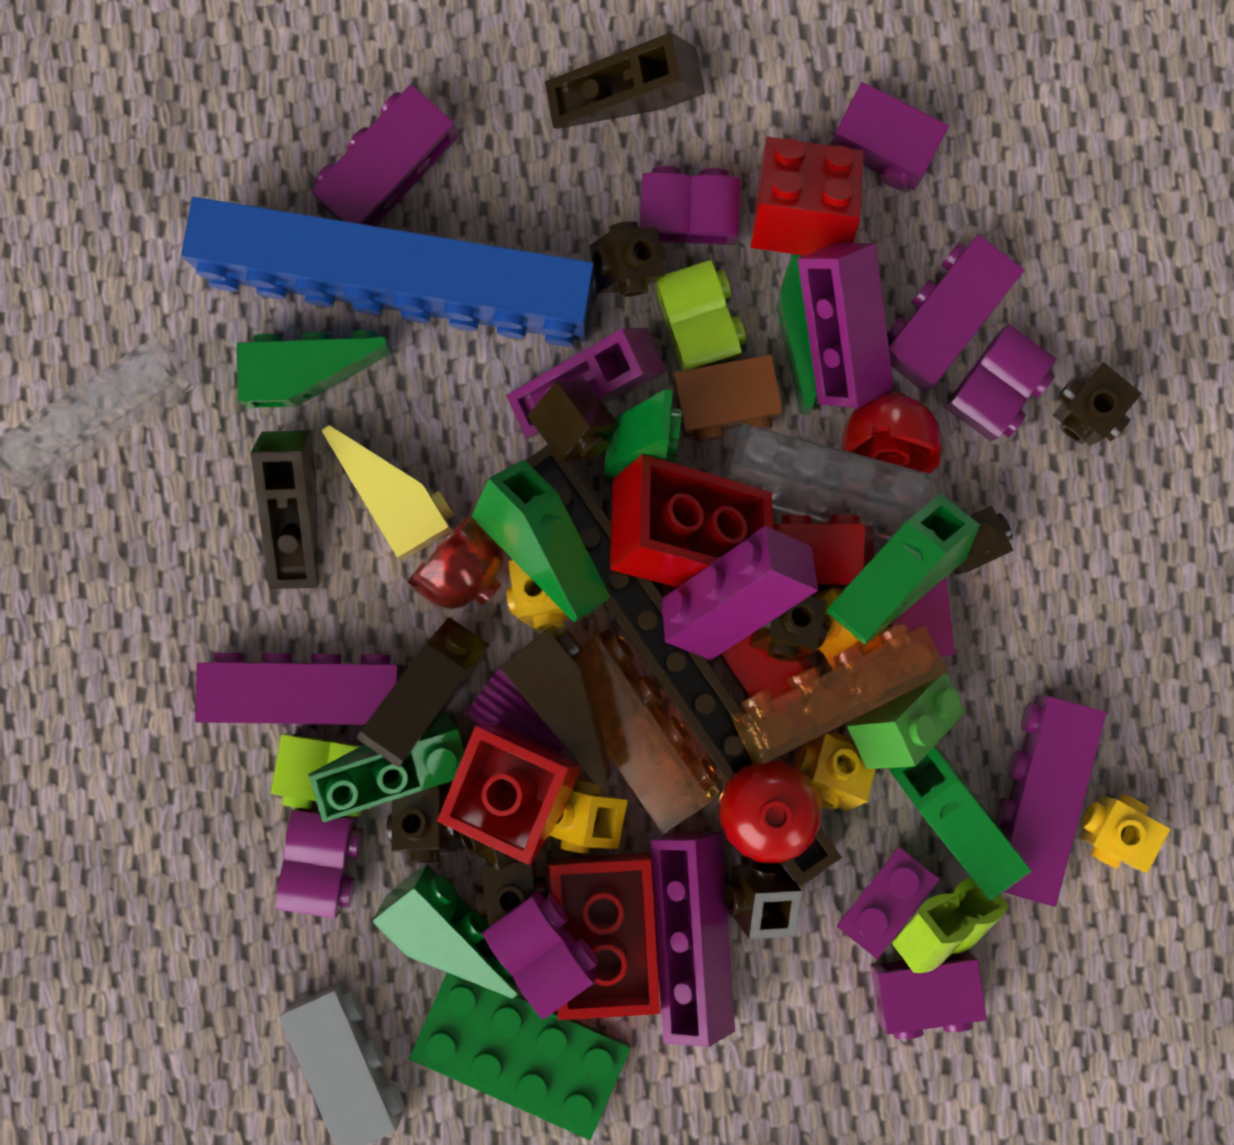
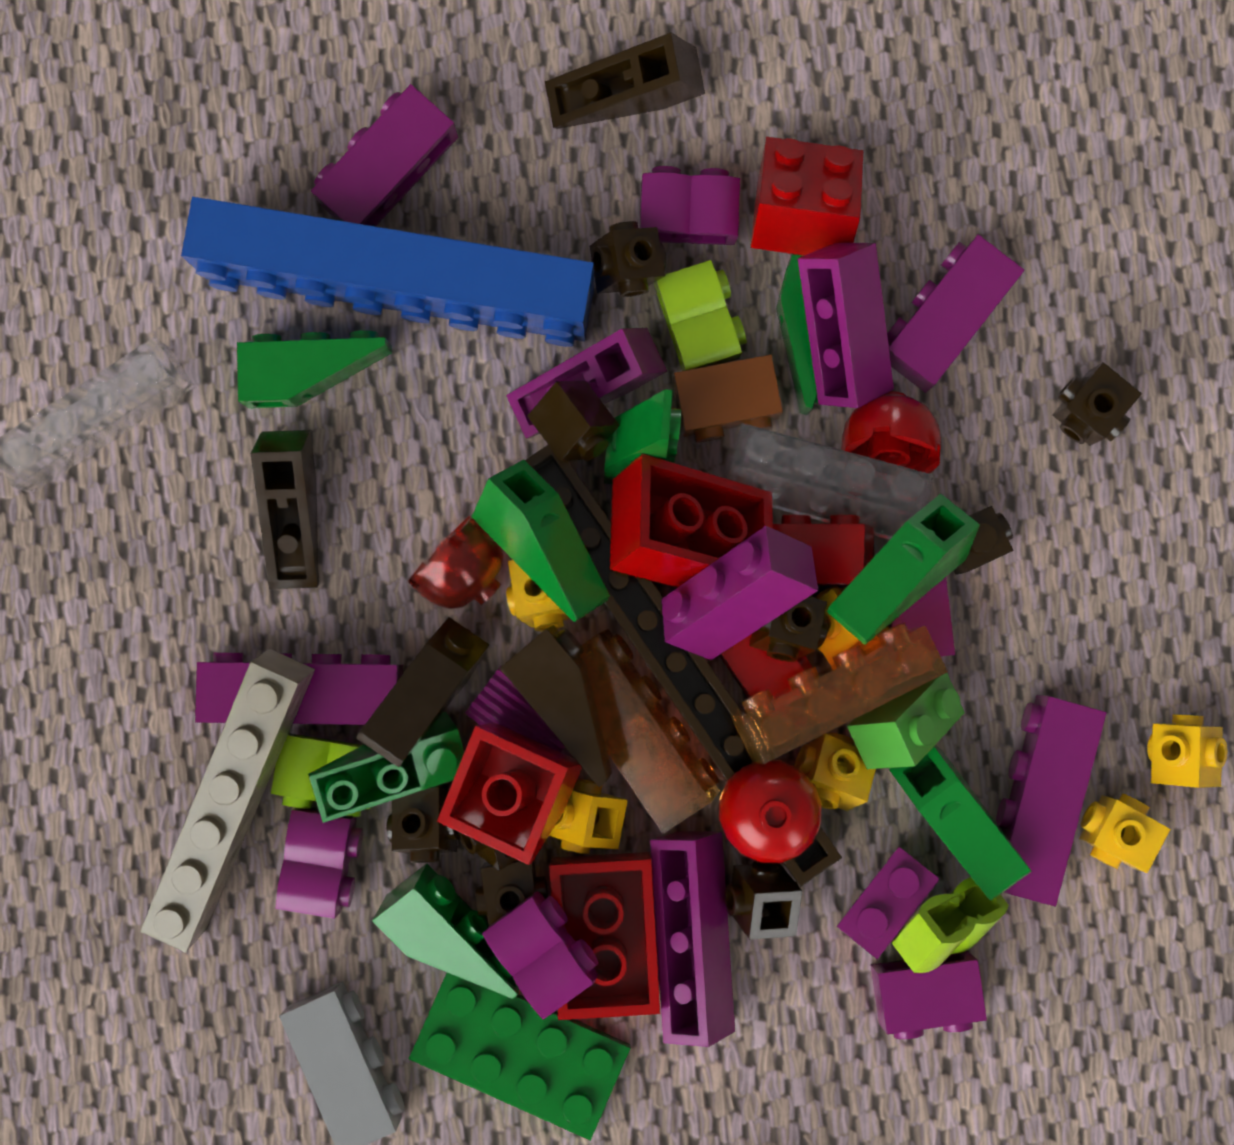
light yellow slope [321,425,455,560] -> none
magenta brick [830,82,949,190] -> none
magenta brick [944,324,1056,441] -> none
none -> brick [140,649,315,953]
none -> yellow brick [1147,714,1228,788]

